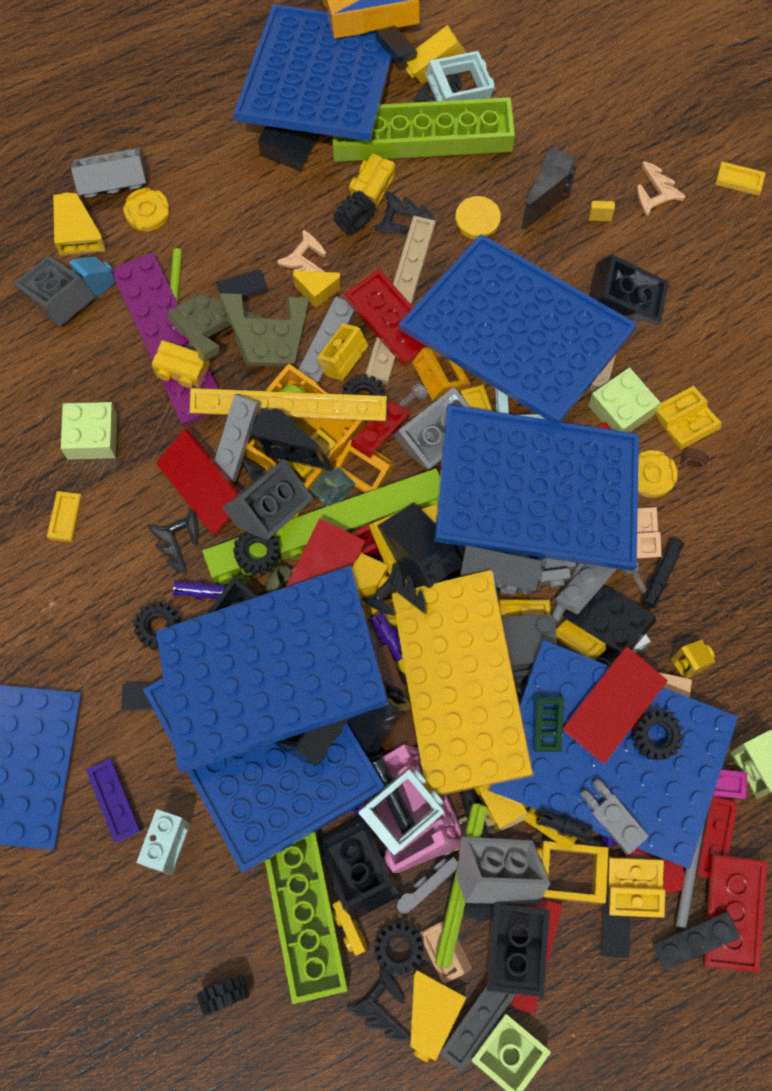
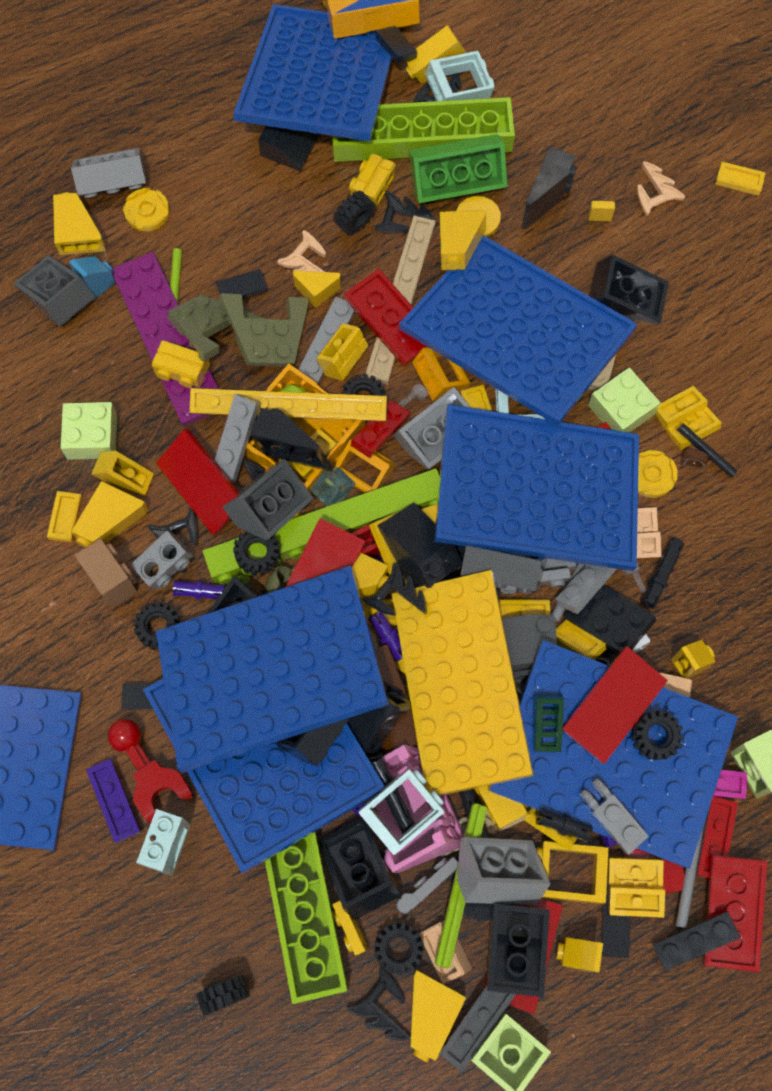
none -> yellow slope [71,481,148,548]
none -> medium nougat brick [74,538,137,609]
none -> yellow slope [91,451,154,495]
none -> red piece [107,719,193,824]
none -> light grey brick [131,531,193,590]
none -> bright green brick [409,134,507,203]
none -> yellow slope [440,210,486,270]
none -> yellow slope [555,937,603,972]
none -> black bar [676,423,737,478]

